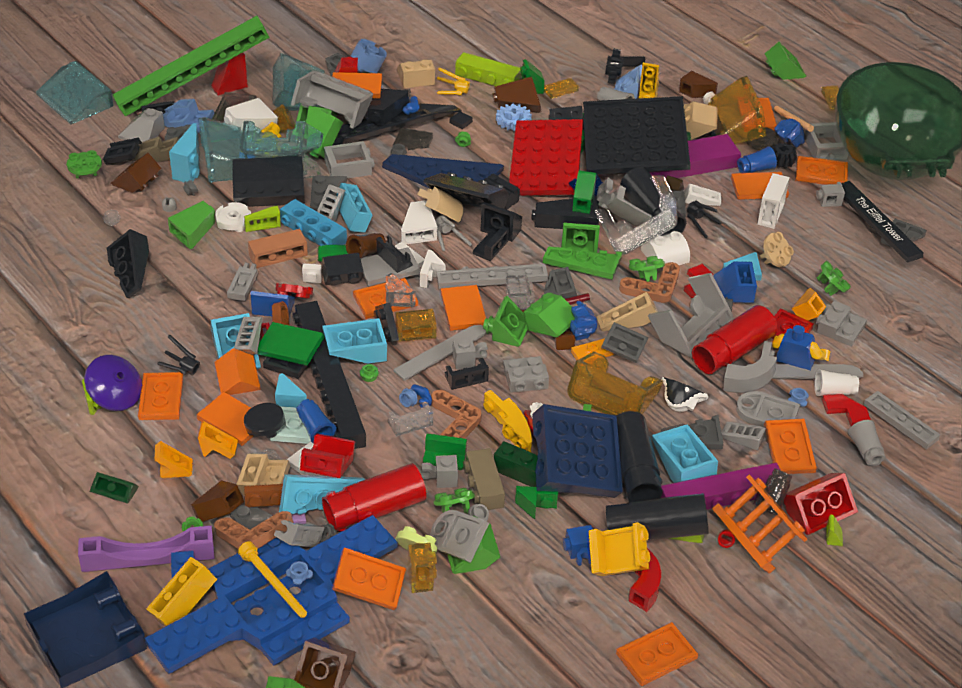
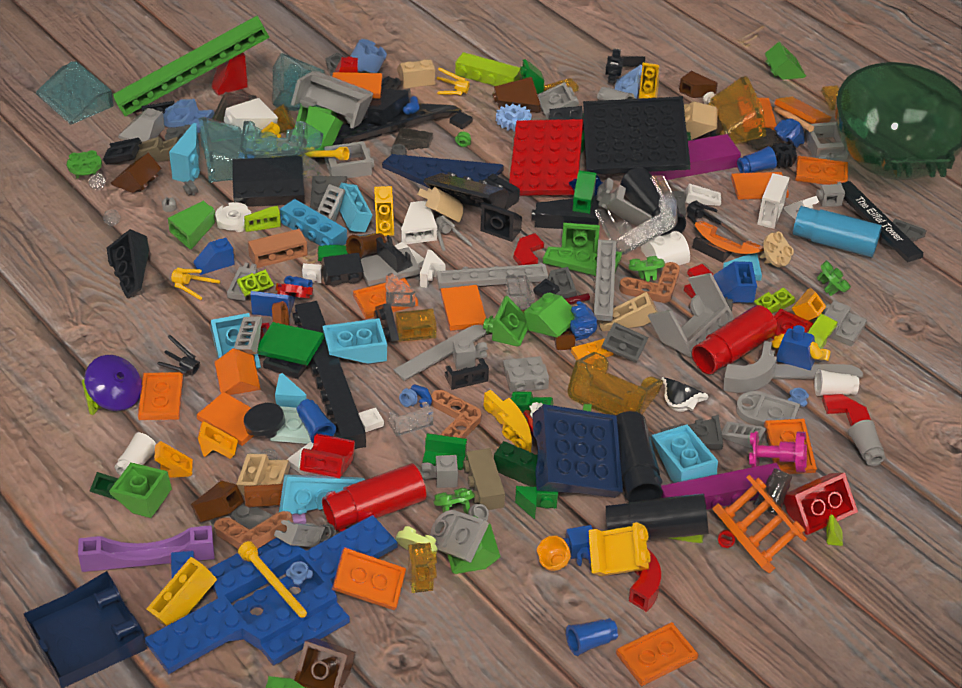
bright green plate [182,516,203,531] -> none
bright green plate [360,364,379,382] -> none
black panel [473,226,509,261] -> none
dark brown slope [663,175,684,191] -> none
light grey plate [864,391,940,450] -> none
none -> clear plate [89,173,106,190]
none -> bright green slope [109,463,172,518]
none -> white plant [114,432,156,476]
none -> yellow plant [171,268,220,300]
none -> blue slope [193,238,235,275]
none -> lime slope [236,269,274,297]
none -> yellow piece [276,147,350,161]
none -> blue arm [284,276,313,287]
none -> white plate [359,408,384,432]
none -> yellow slope [374,186,394,237]
none -> black plate [381,76,402,90]
none -> green slope [511,392,554,413]
none -> red tile [513,233,544,265]
none -> black tile [533,279,560,297]
none -> light orange hair [536,535,571,571]
none -> light grey plate [538,82,580,119]
none -> blue plant [566,618,618,656]
none -> light grey plate [594,240,616,321]
none -> black slope [692,237,732,262]
none -> orange slope [695,221,764,254]
none -> dark pink piece [749,431,807,473]
none -> lime slope [754,287,795,313]
none -> orange tile [774,96,831,124]
none -> white slope [783,196,819,220]
none -> dark azure piece [793,206,882,258]
none -> lime slope [808,314,838,349]

